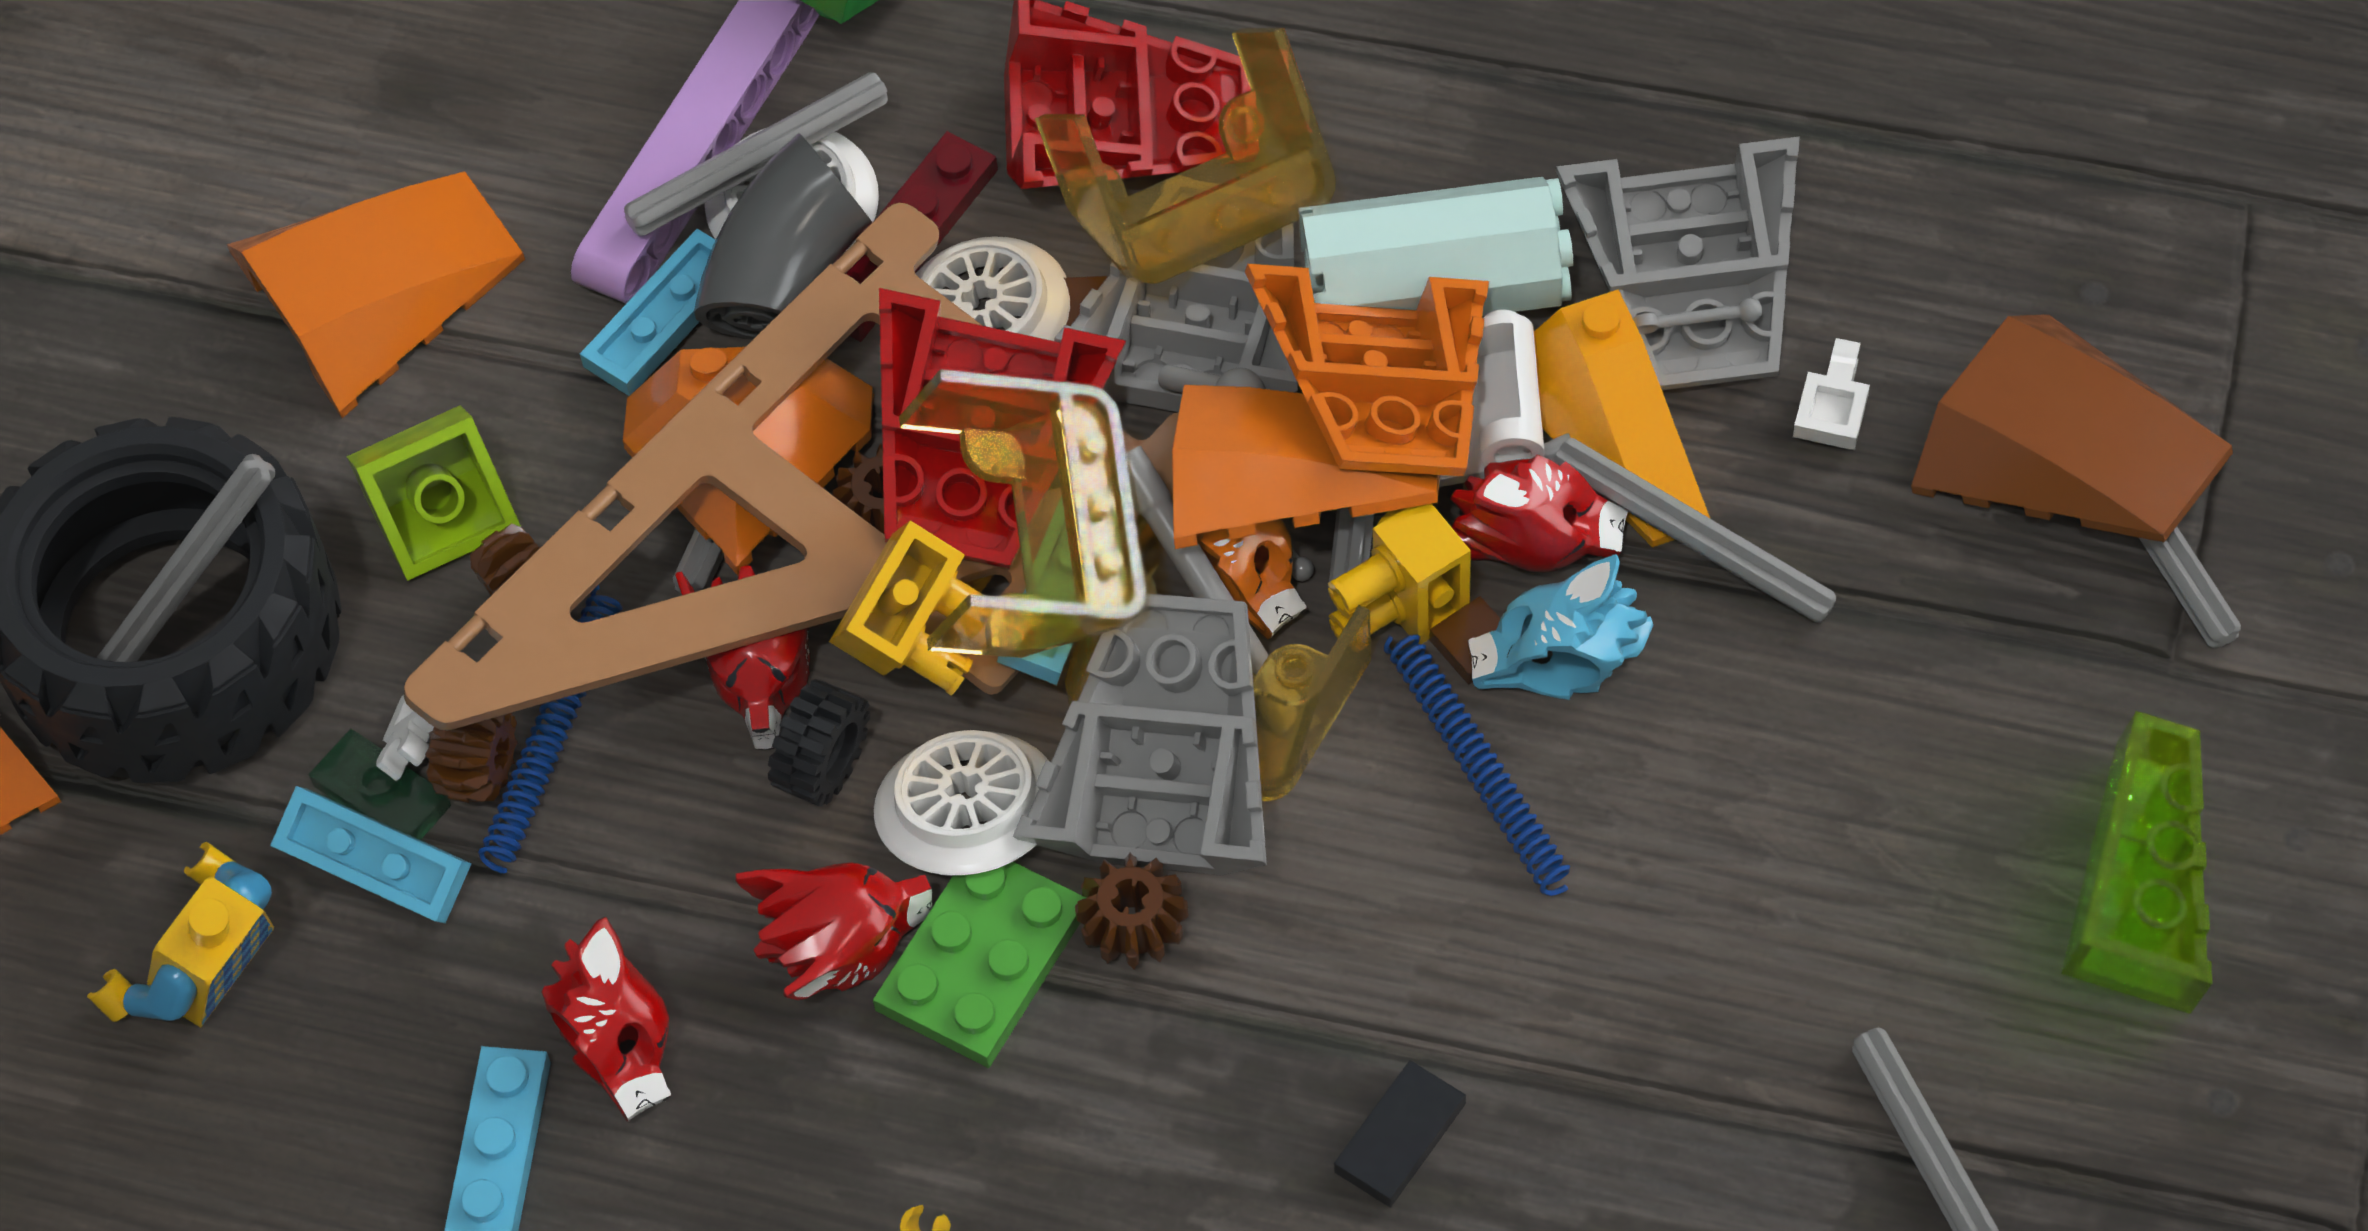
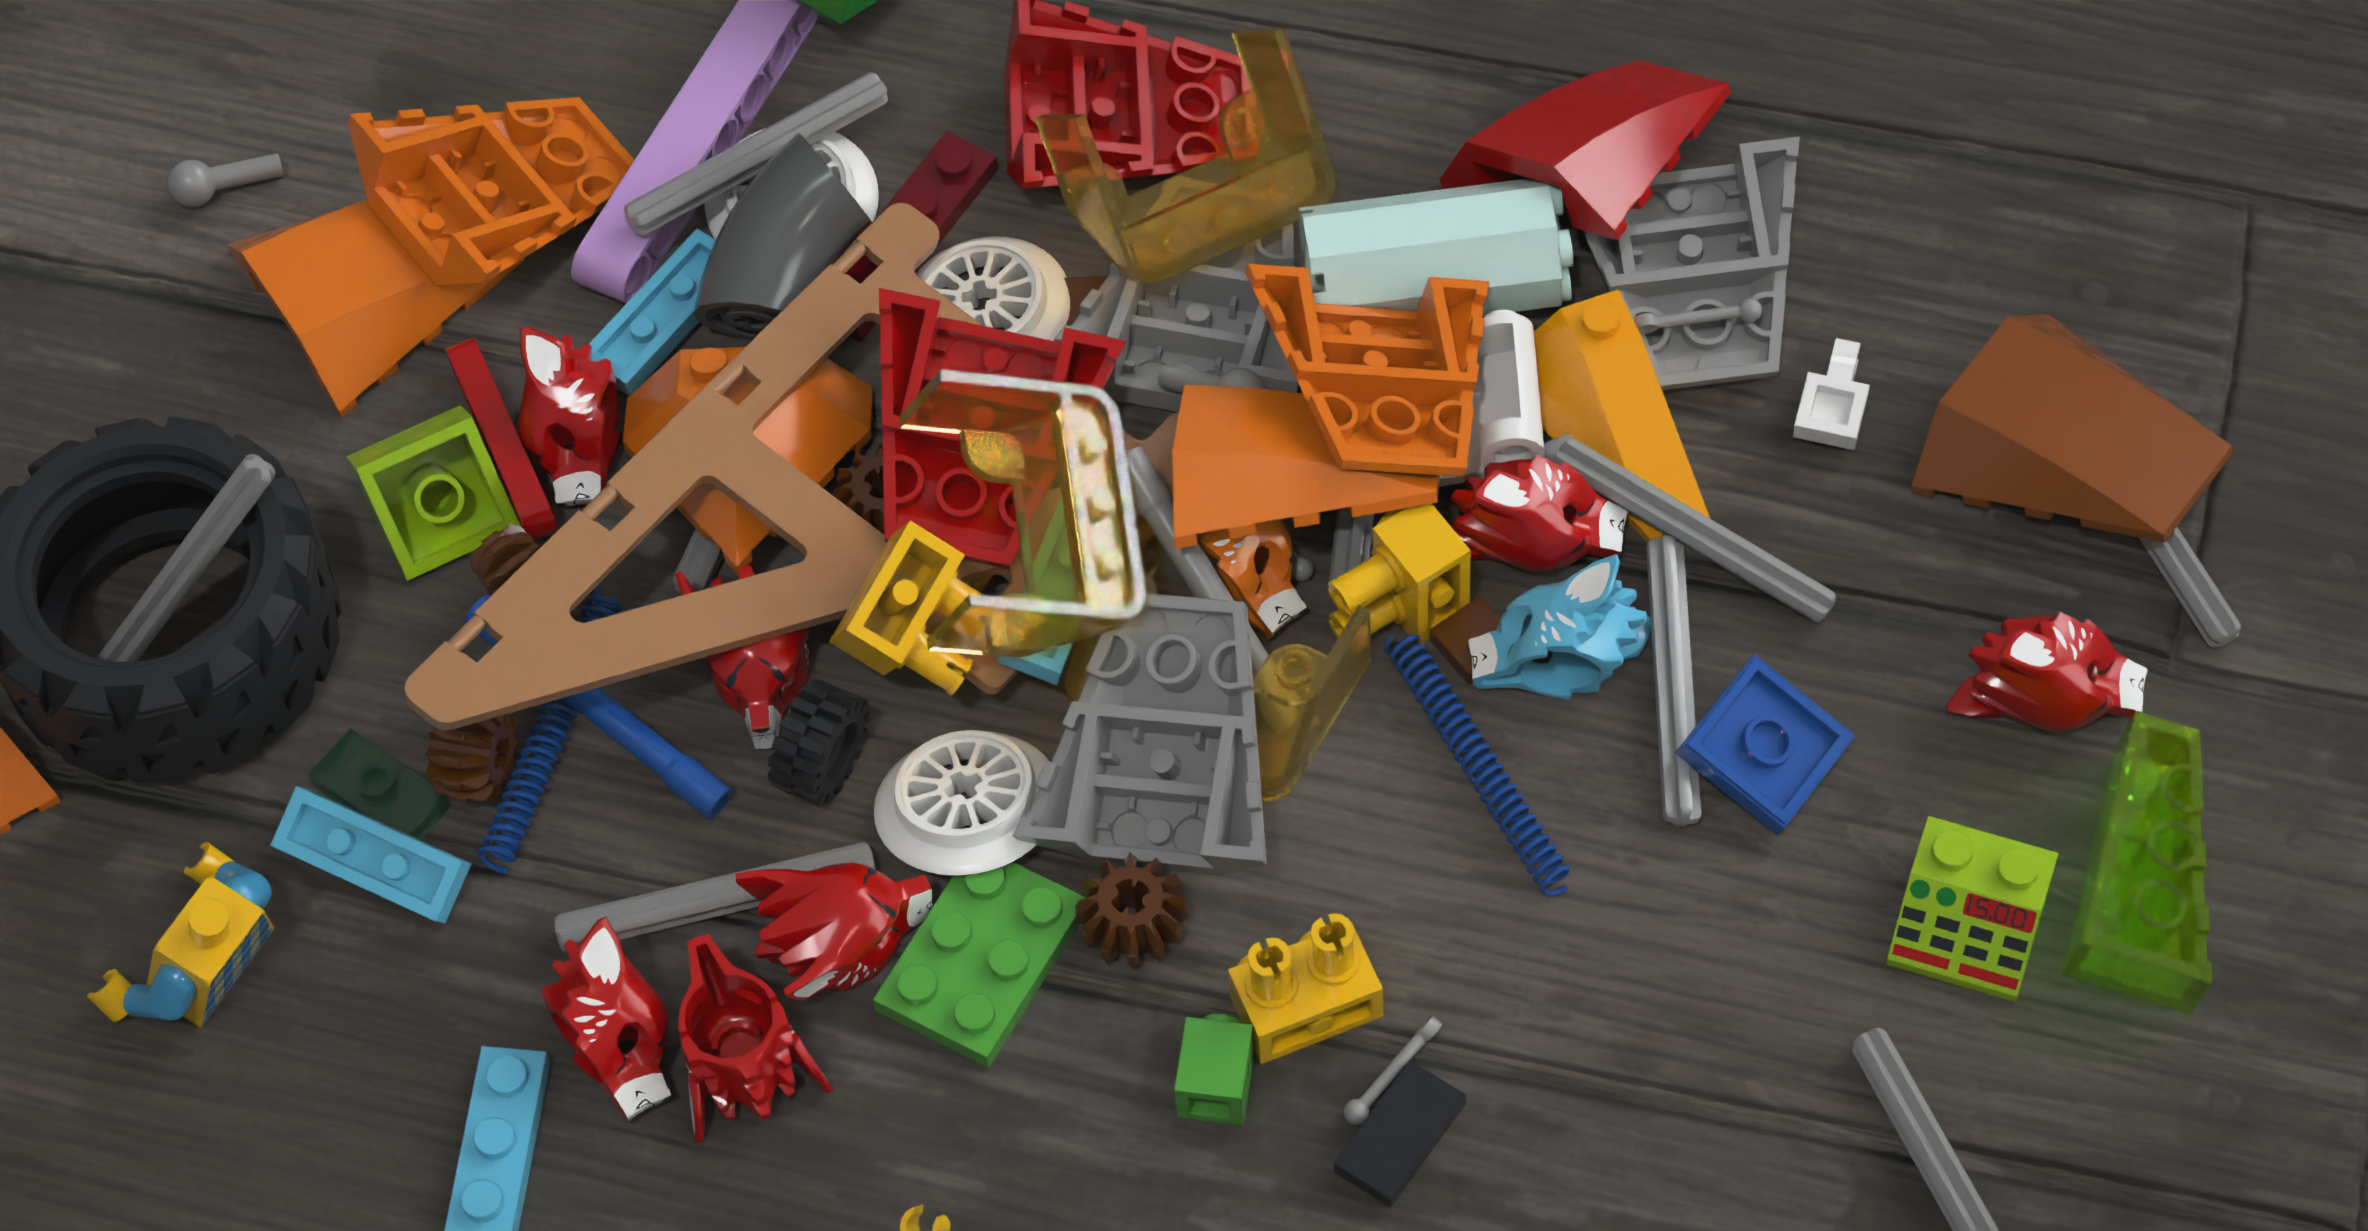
white plate [376,695,434,781] -> none
none -> light grey bar [167,153,283,207]
none -> orange wedge [348,97,635,286]
none -> red beam [445,337,558,541]
none -> blue piece [464,594,733,820]
none -> red piece [518,326,622,507]
none -> light grey axle [554,842,876,952]
none -> red piece [678,934,834,1143]
none -> bright green brick [1174,1014,1255,1126]
none -> yellow brick [1228,913,1384,1064]
none -> light grey hinge [1344,1015,1442,1125]
none -> red wedge [1439,60,1731,240]
none -> light grey axle [1646,534,1702,827]
none -> blue tile [1675,654,1856,835]
none -> lime slope [1886,816,2059,1003]
none -> red piece [1947,612,2147,732]

